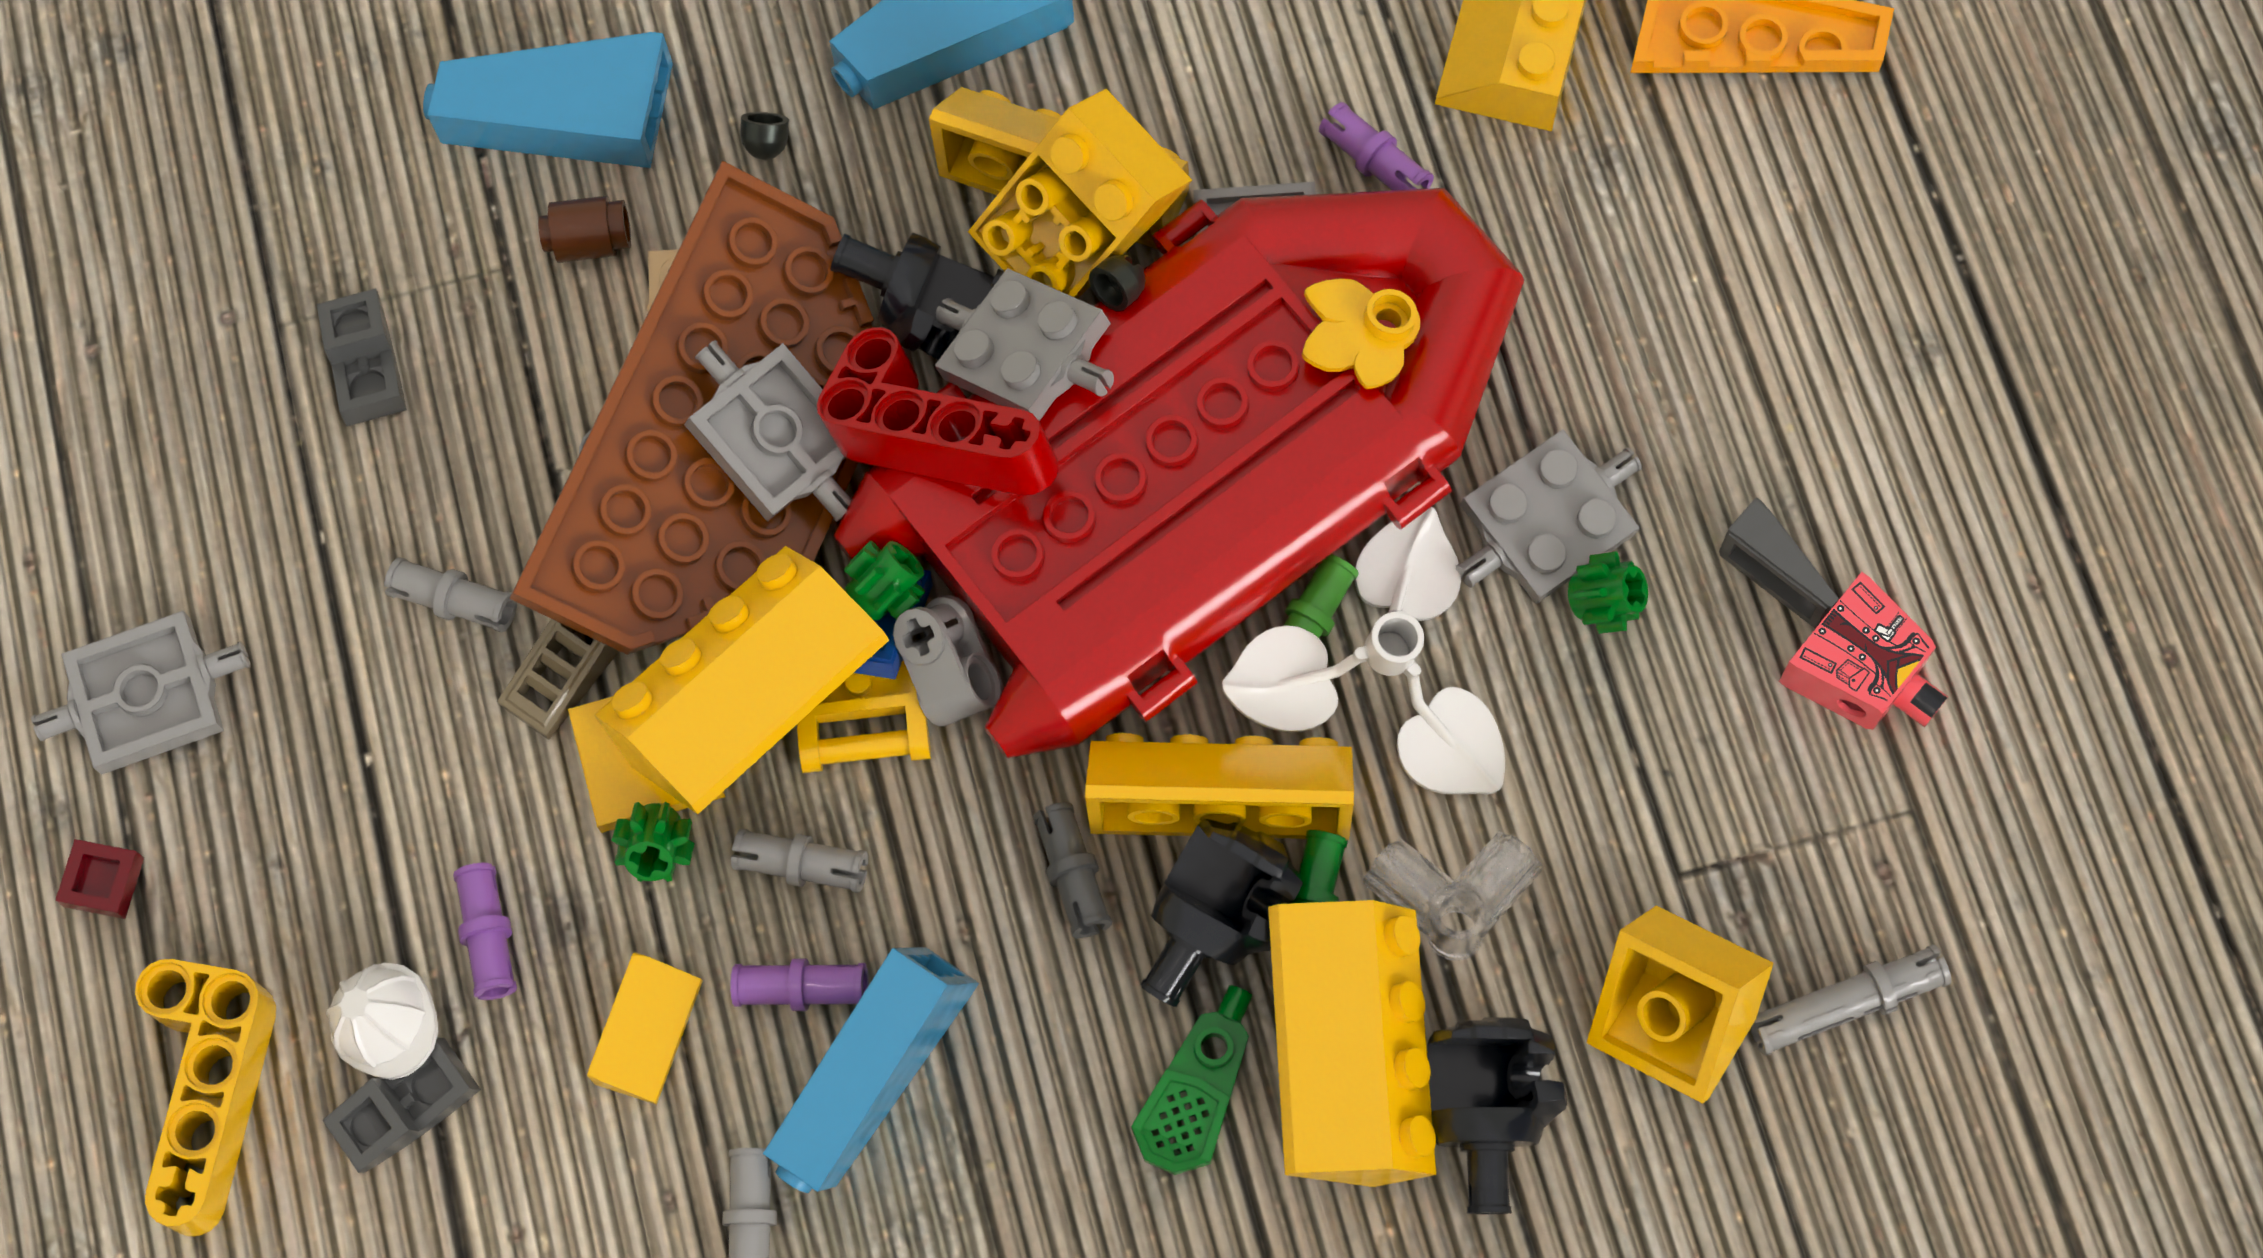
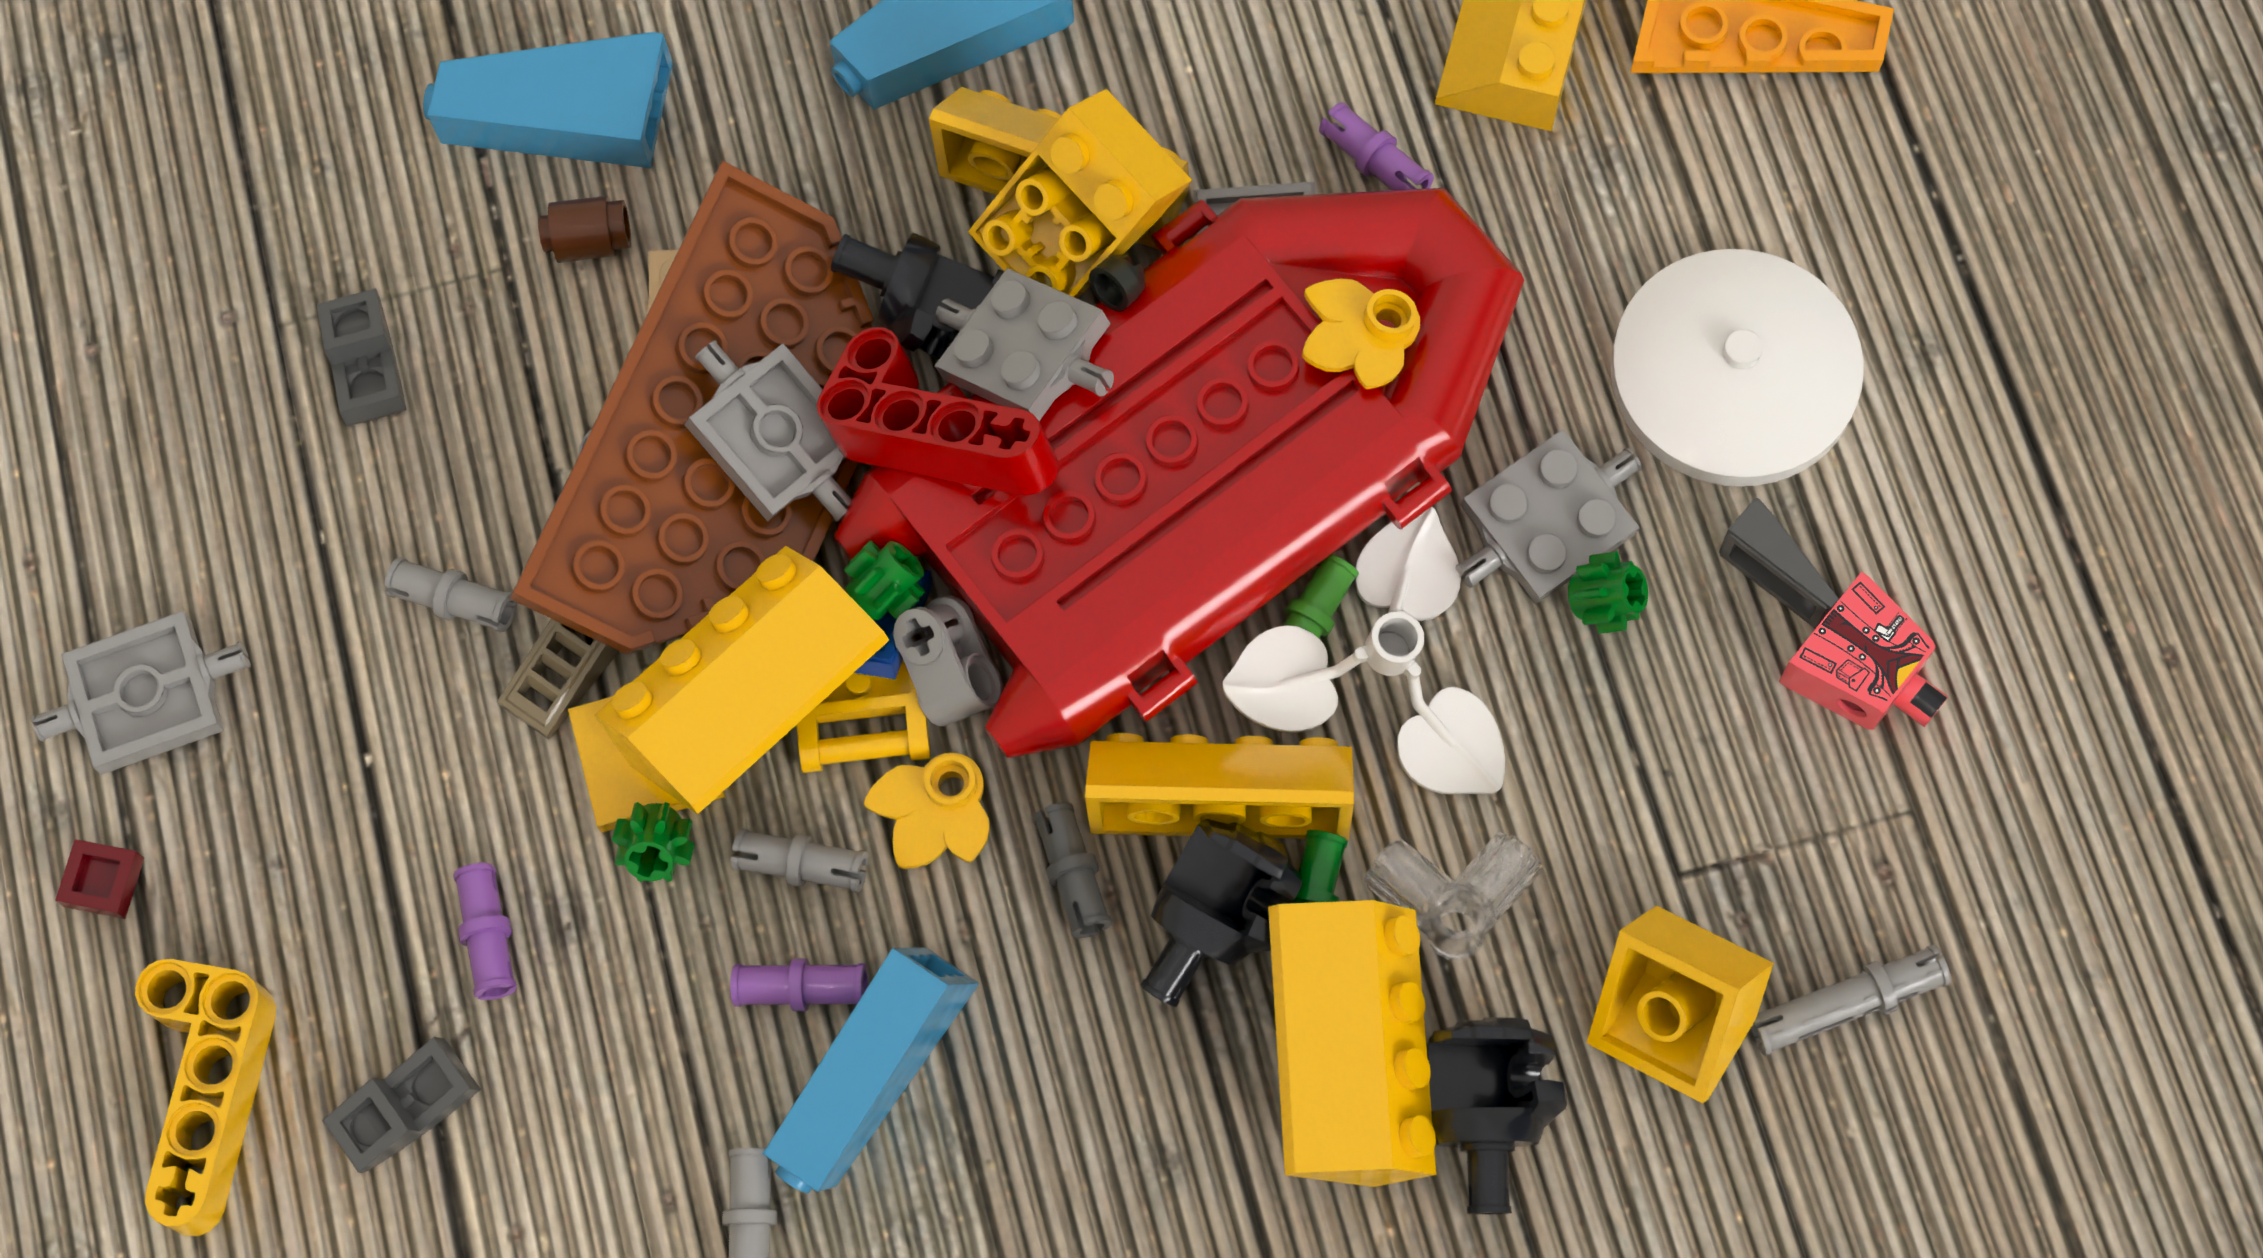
white piece [326,963,438,1080] -> none
yellow slope [587,952,703,1105] -> none
pearl dark grey hinge [740,112,789,160] -> none
green piece [1131,985,1253,1175] -> none
none -> yellow plate [864,753,990,869]
none -> white dish [1611,249,1864,487]

